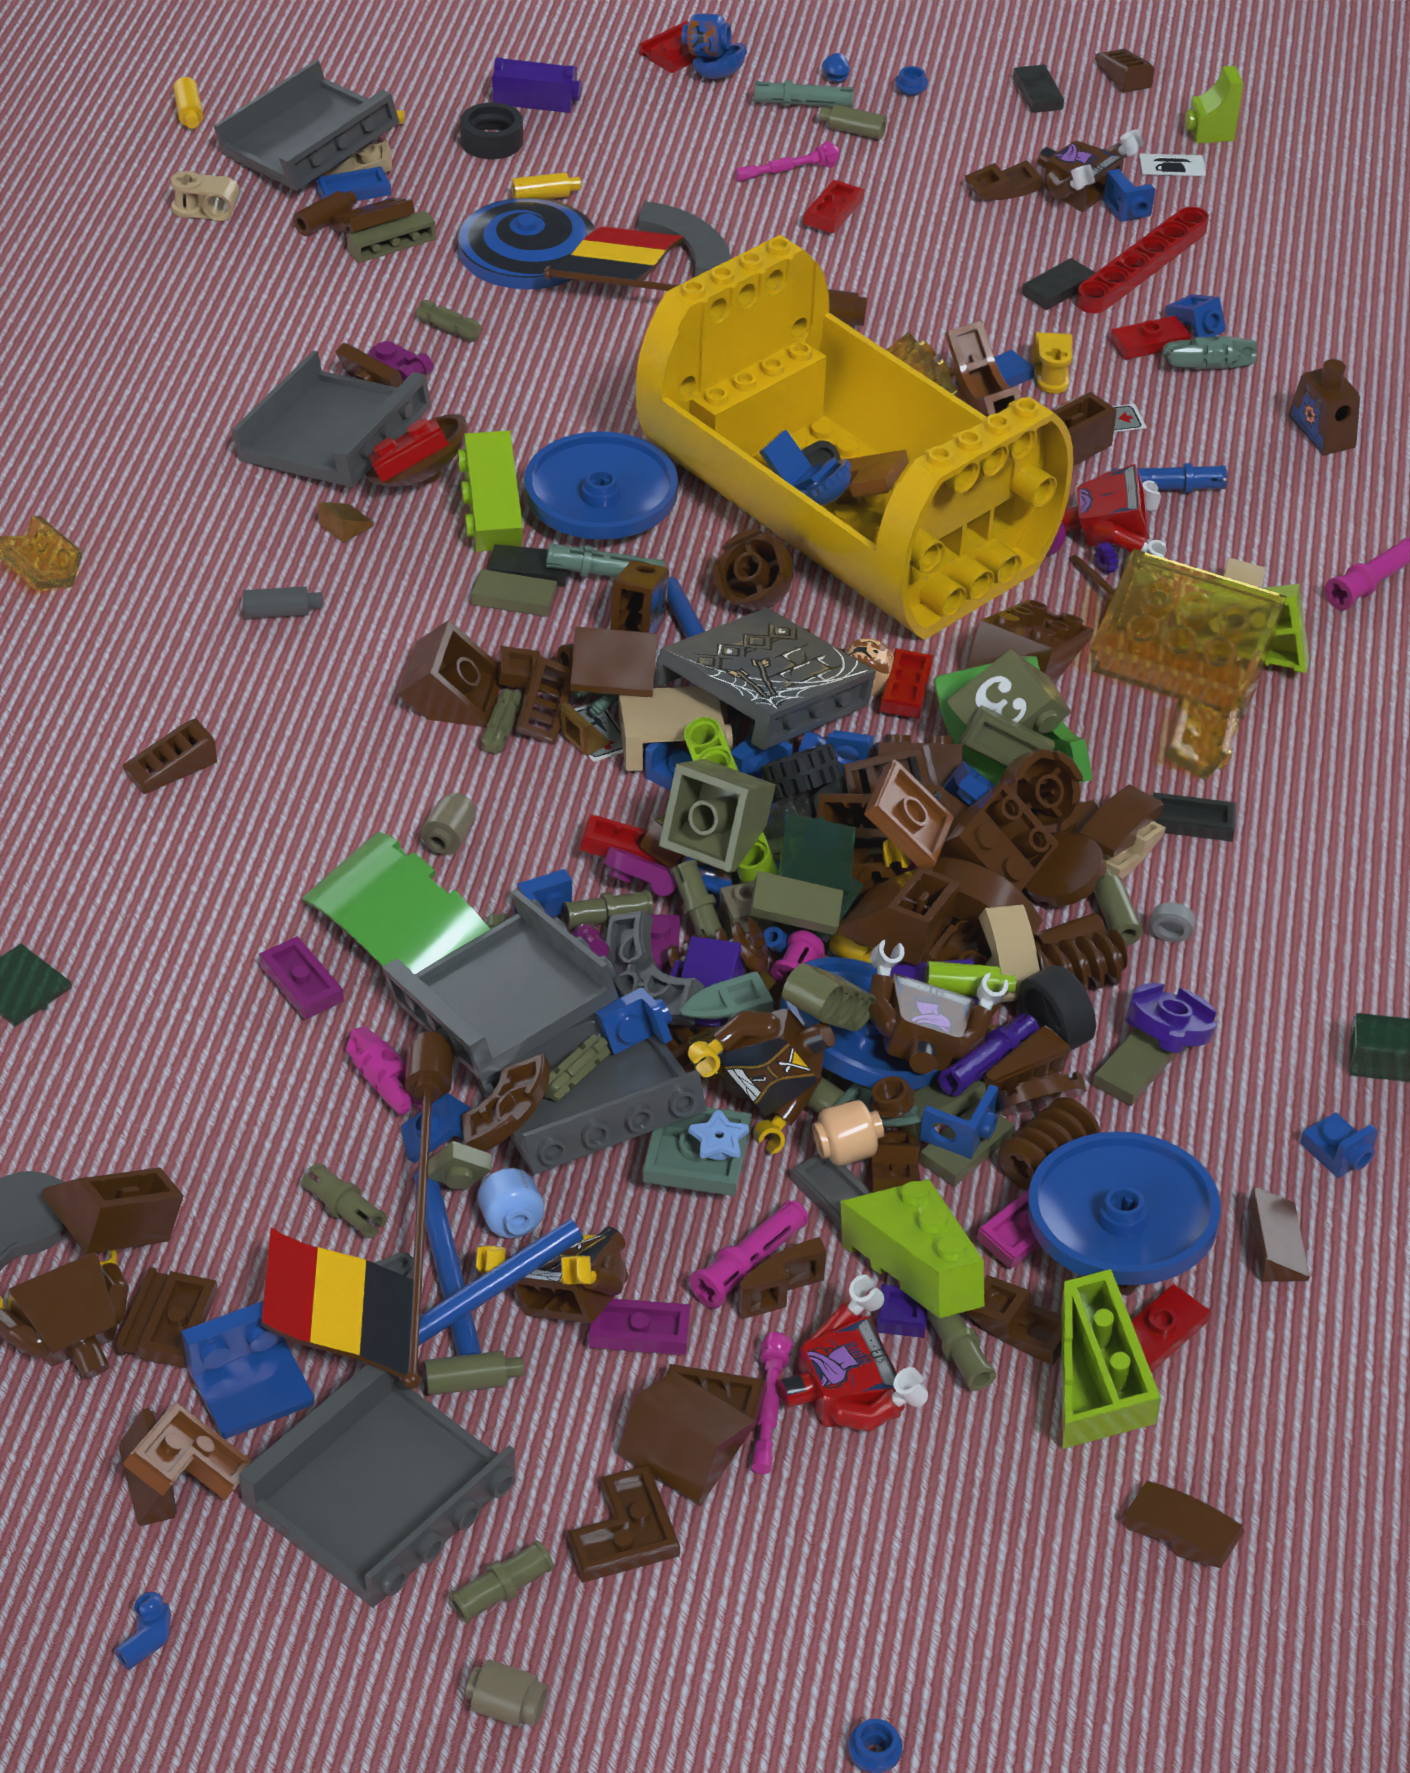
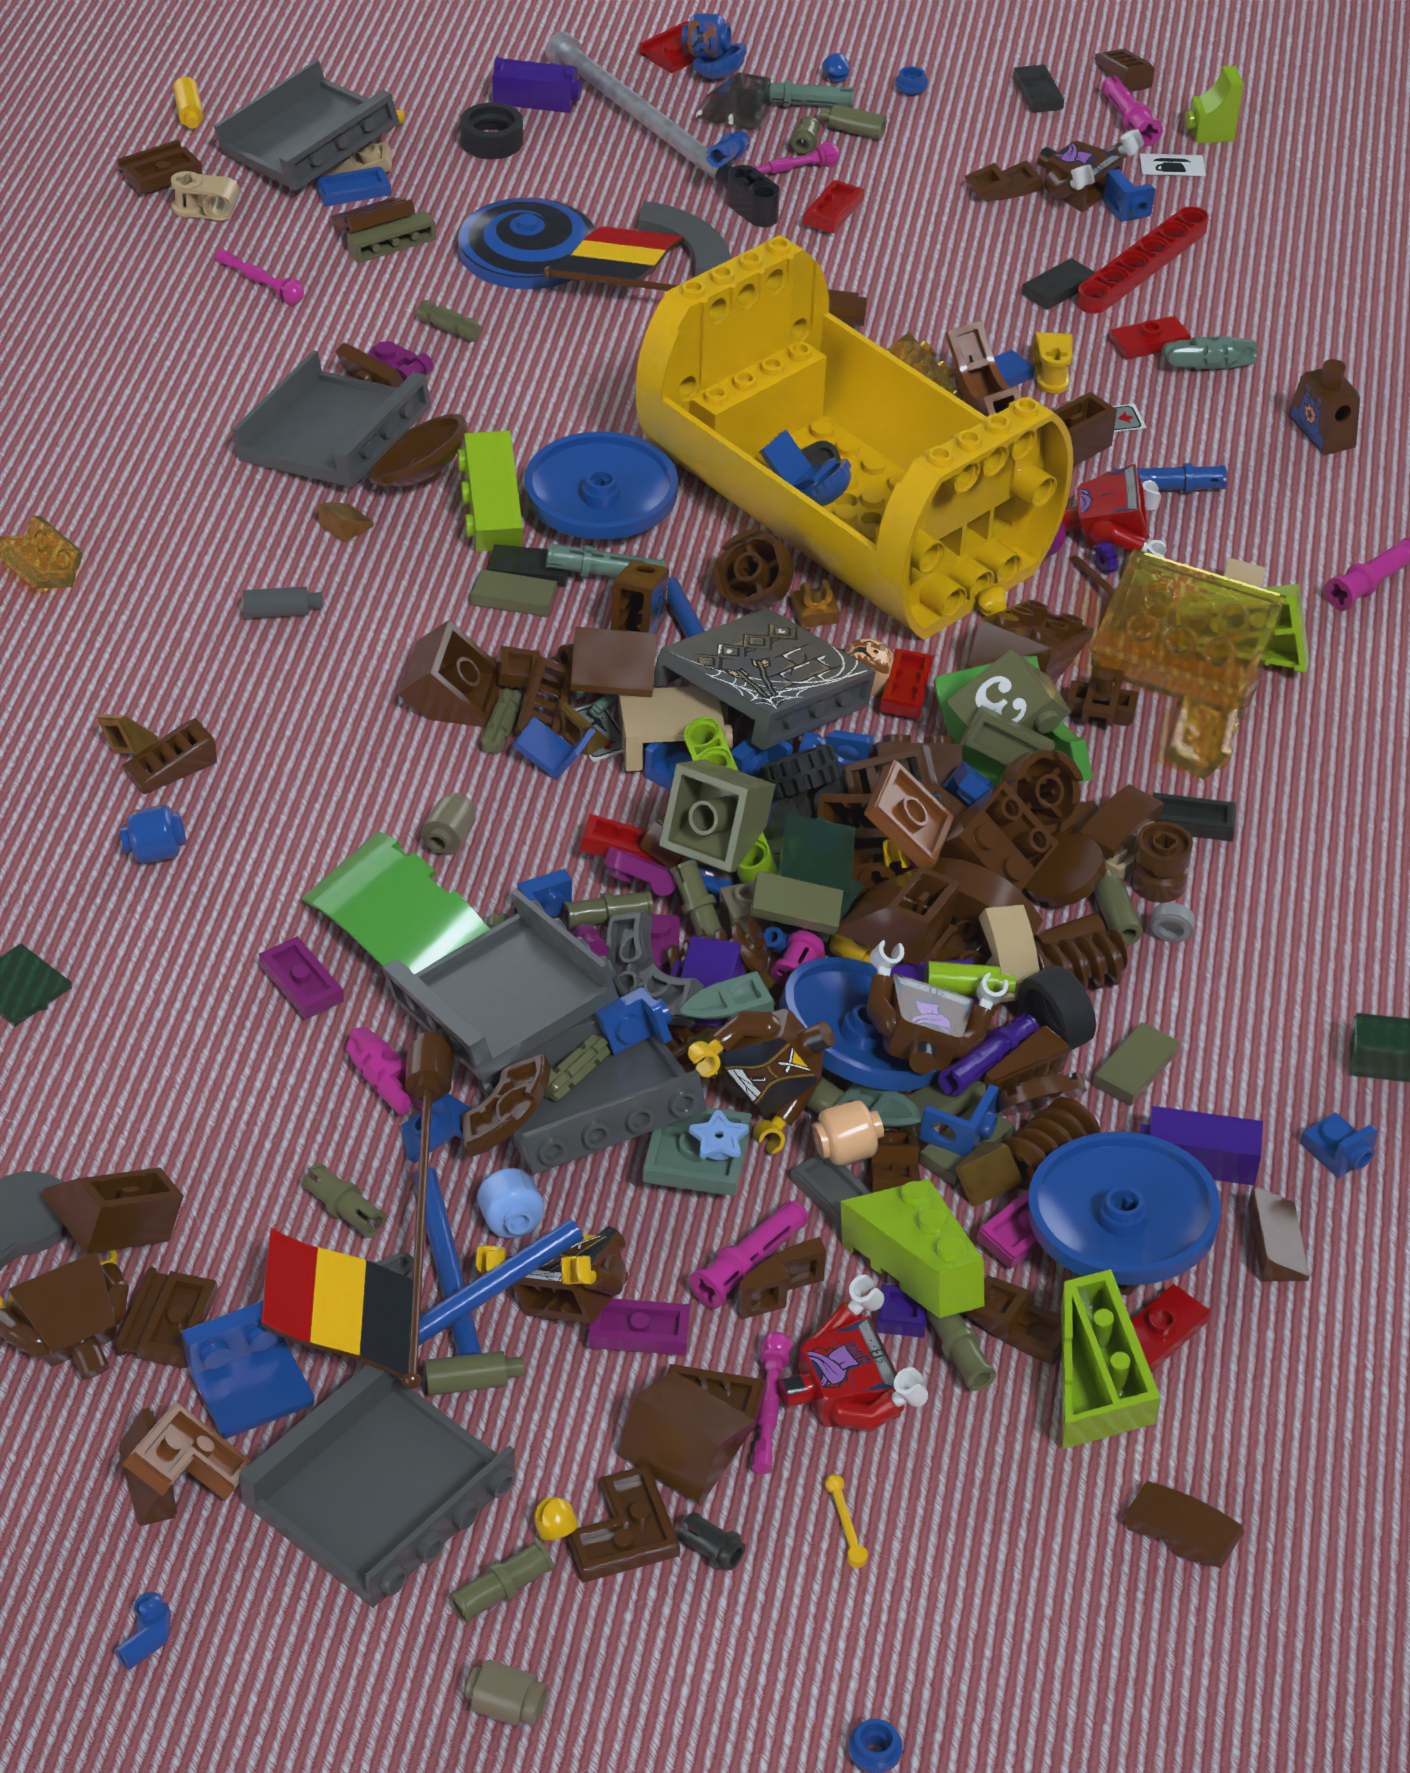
reddish brown cylinder [293,191,357,236] -> none
red plate [368,417,449,483] -> none
olive plate [428,1141,492,1190] -> none
yellow cylinder [511,172,581,199] -> none
olive beam [782,963,876,1032] -> none
dark orange tile [837,449,909,498] -> none
reddish brown plate [870,1076,915,1119] -> none
dark purple plate [1125,983,1218,1053] -> none
blue bracket [1165,294,1226,337] -> none
none -> pearl gold slope [97,714,159,754]
none -> reddish brown plate [117,139,202,195]
none -> blue head [120,805,186,864]
none -> dark pink piece [215,248,304,305]
none -> blue bracket [513,717,595,780]
none -> yellow hinge [534,1497,578,1541]
none -> flat silver piece [545,32,780,227]
none -> pearl dark grey pin [677,1512,746,1570]
none -> clear smoke slope [696,72,771,130]
none -> blue pin [706,131,750,167]
none -> olive pin [790,116,820,154]
none -> pearl gold tile [791,580,840,628]
none -> yellow hinge [825,1474,868,1568]
none -> pearl gold slope [955,1141,1022,1206]
none -> yellow hinge [978,585,1007,617]
none -> reddish brown piece [1066,665,1139,727]
none -> dark pink pin [1101,76,1163,146]
none -> reddish brown wheel [1130,821,1193,903]
none -> dark purple brick [1139,1106,1263,1186]

